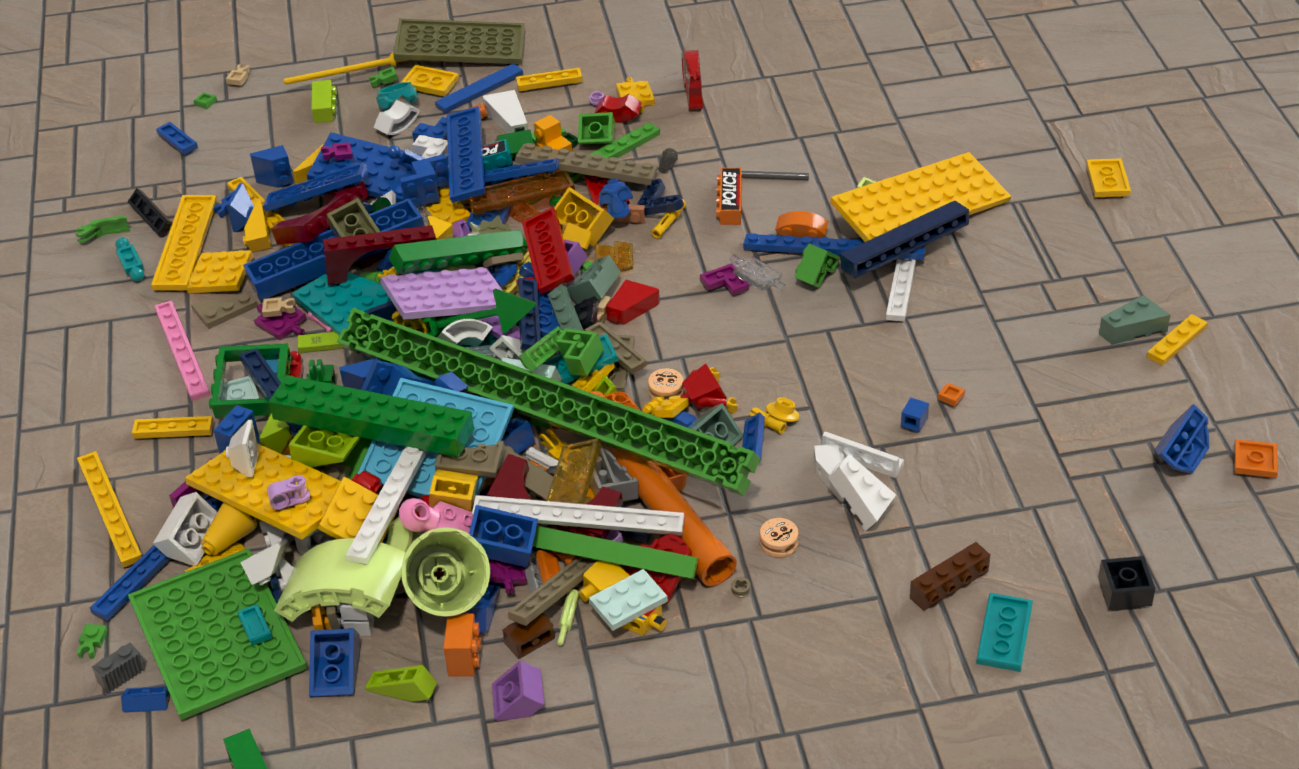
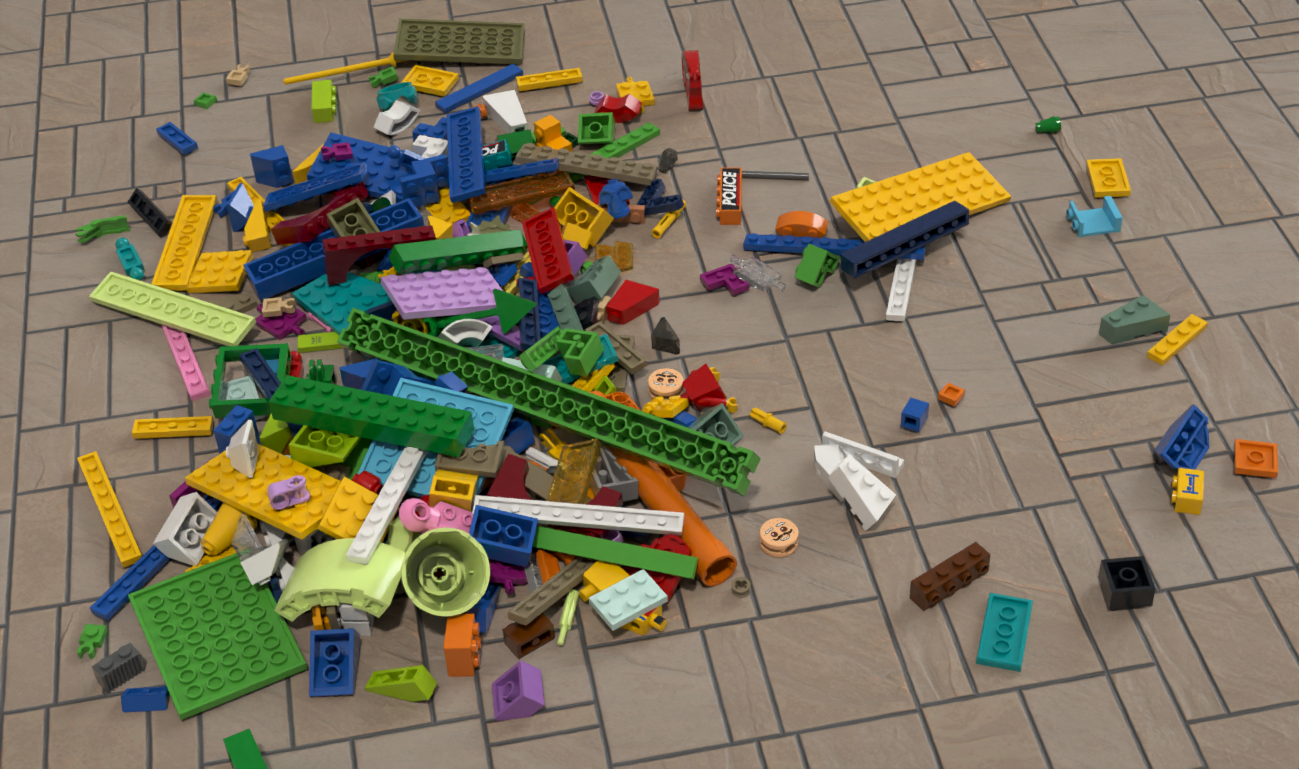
teal tile [237,604,272,646] -> none
white slope [489,335,525,360] -> none
blue plate [742,412,765,460] -> none
yellow piece [766,397,799,422] -> none
none -> yellowish green plate [89,272,256,346]
none -> clear slope [231,512,264,561]
none -> clear smoke slope [651,317,680,355]
none -> green cone [1035,116,1061,133]
none -> medium azure panel [1066,196,1123,237]
none -> yellow brick [1171,468,1204,515]

